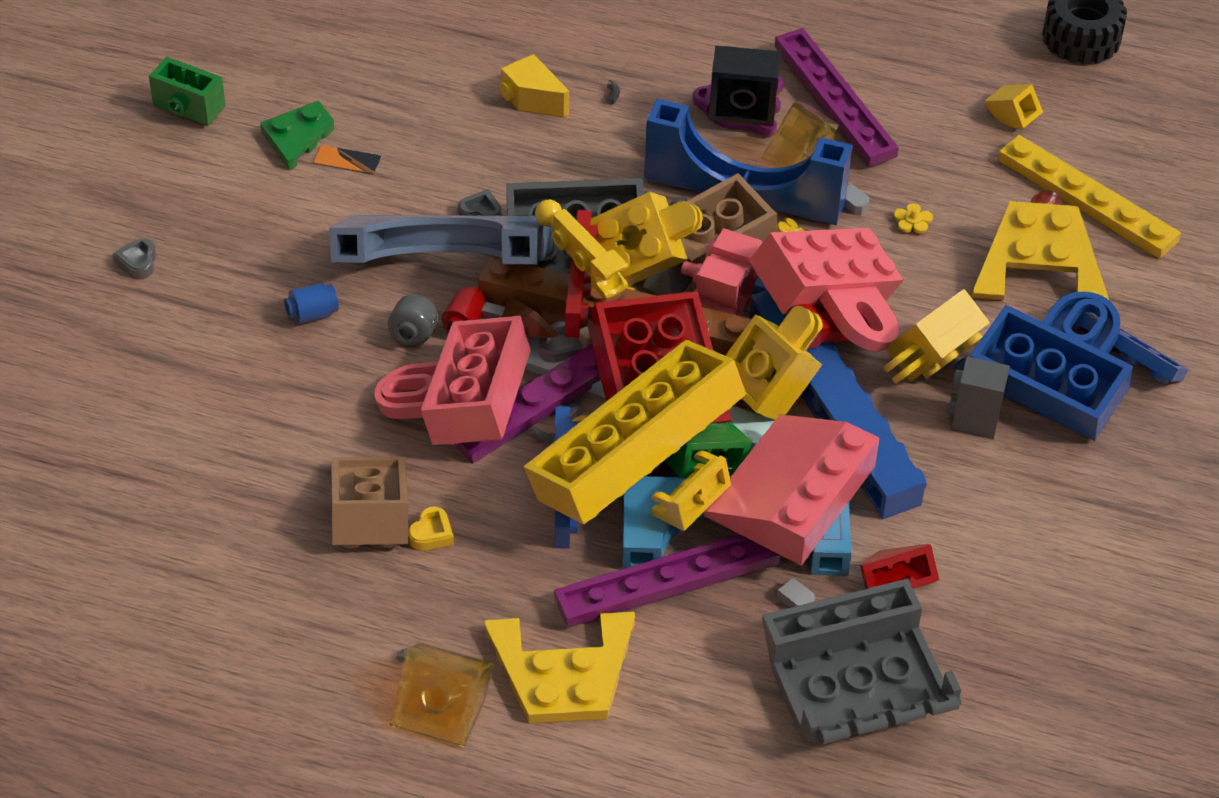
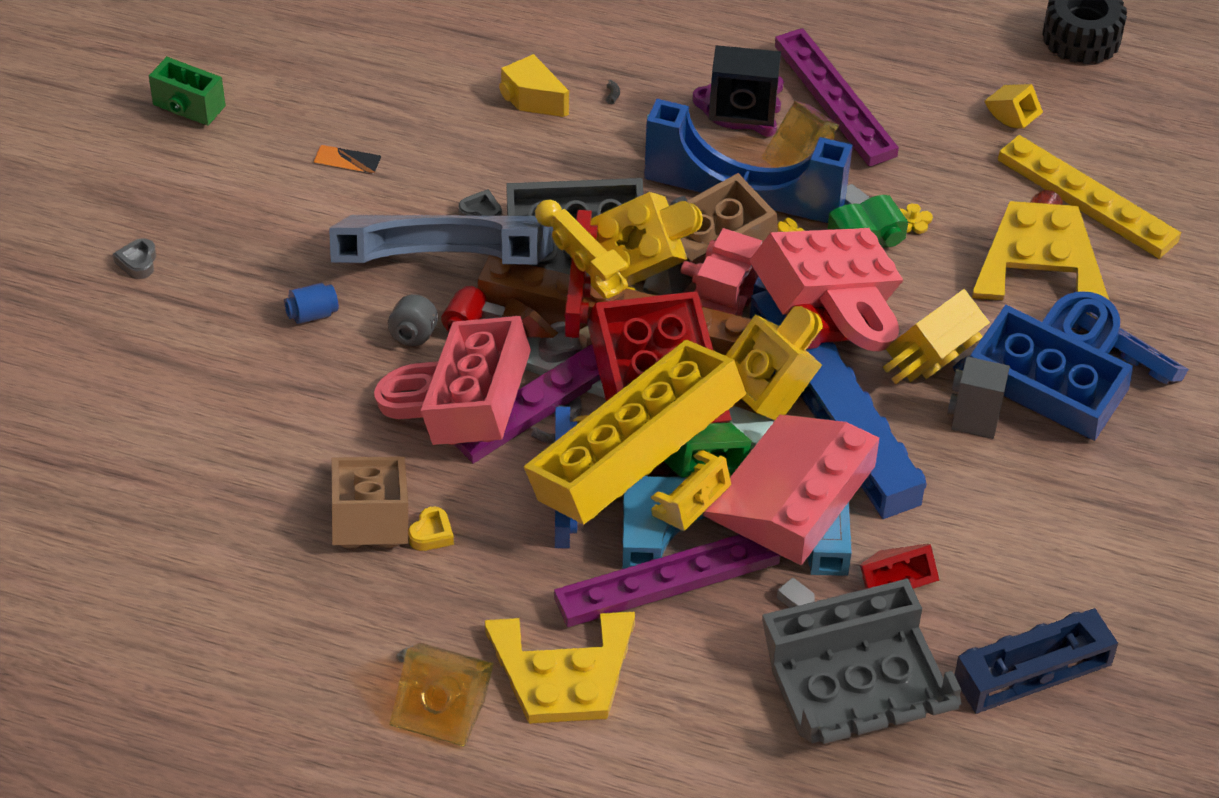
green wing [260,100,334,170] -> none
none -> green brick [827,195,908,248]
none -> dark blue brick [954,608,1118,714]

